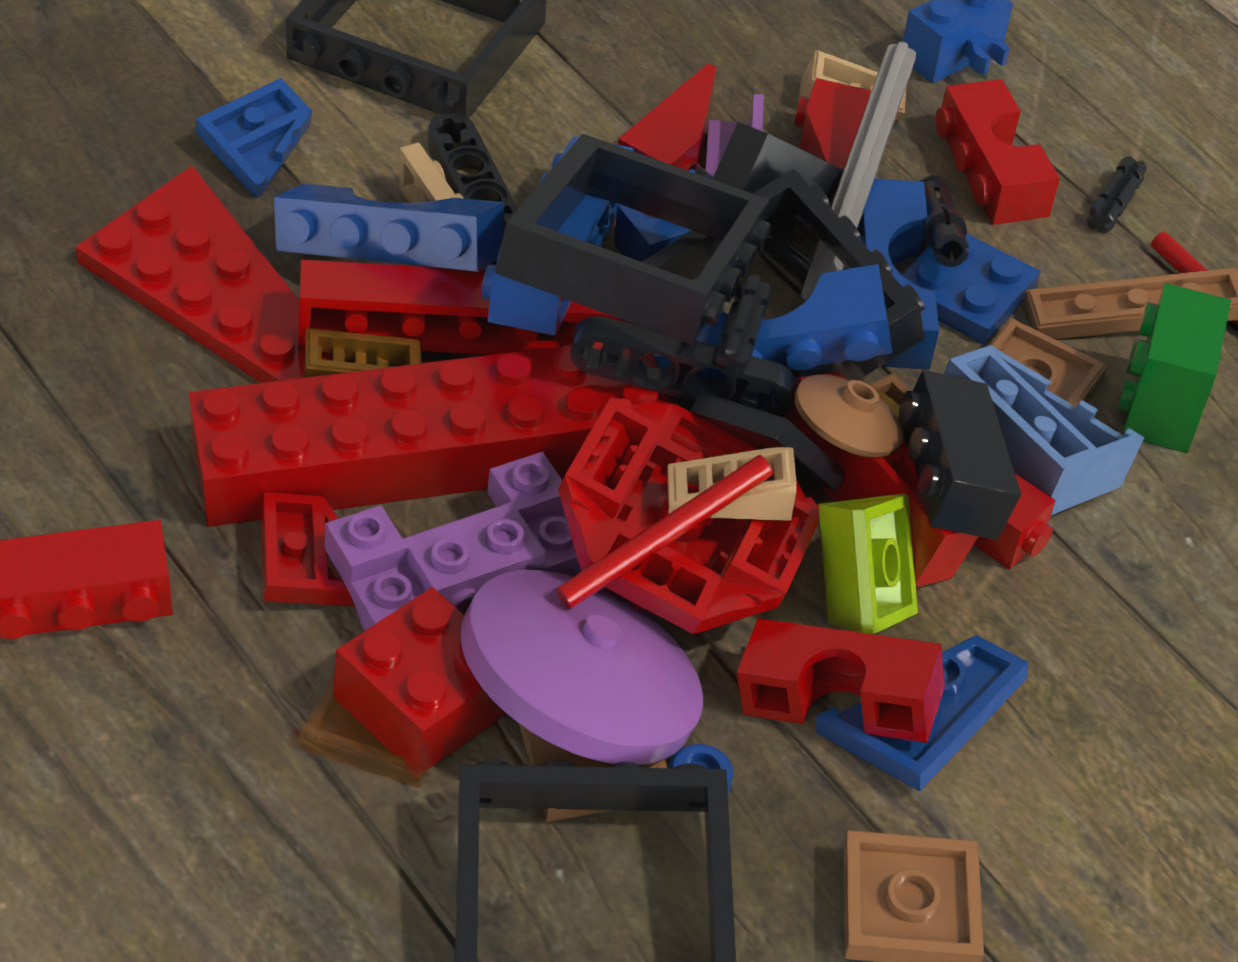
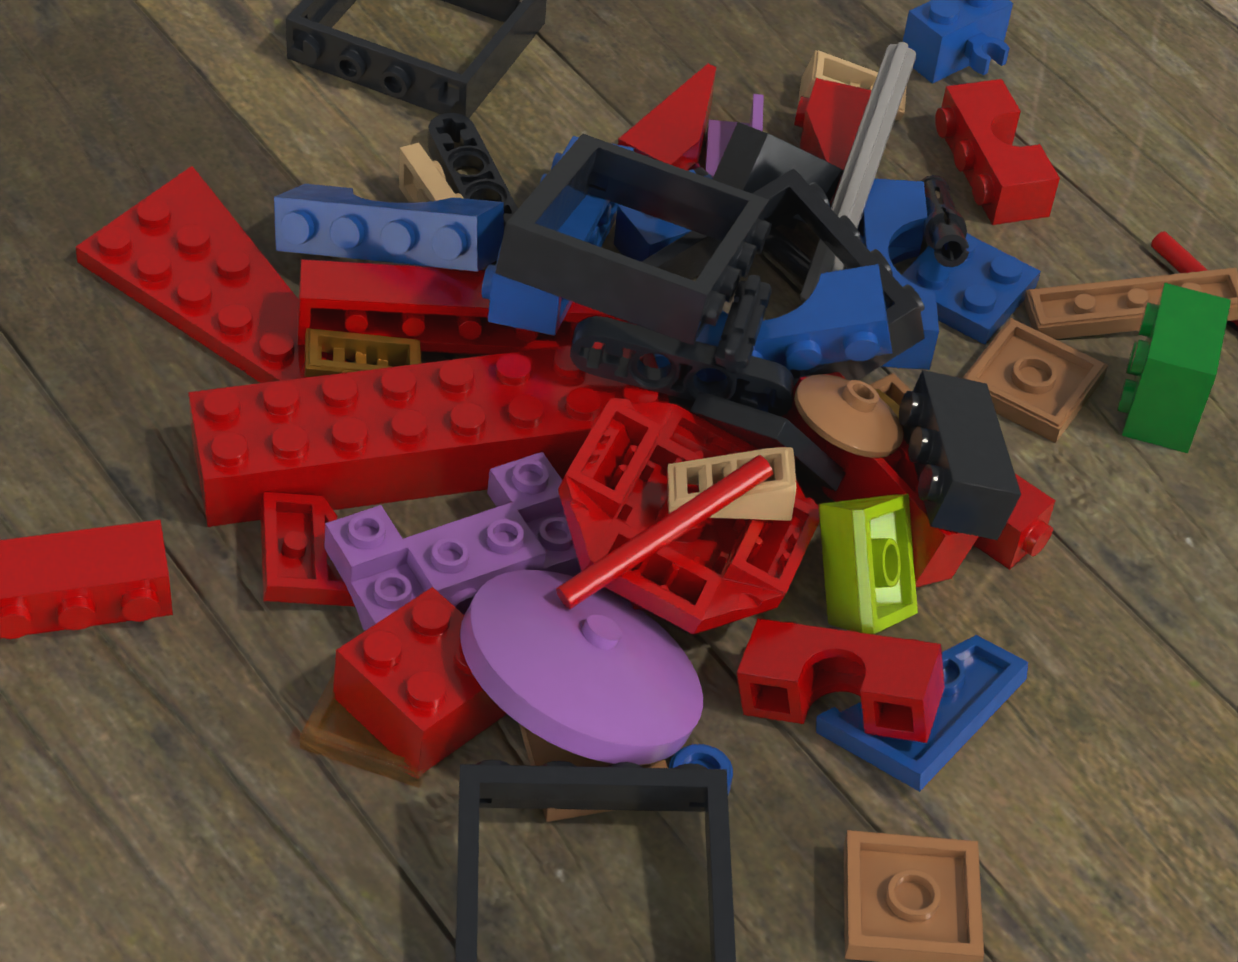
blue wing [195,78,312,199] -> none
medium blue wedge [944,345,1145,515] -> none
black axle [1086,156,1147,233] -> none

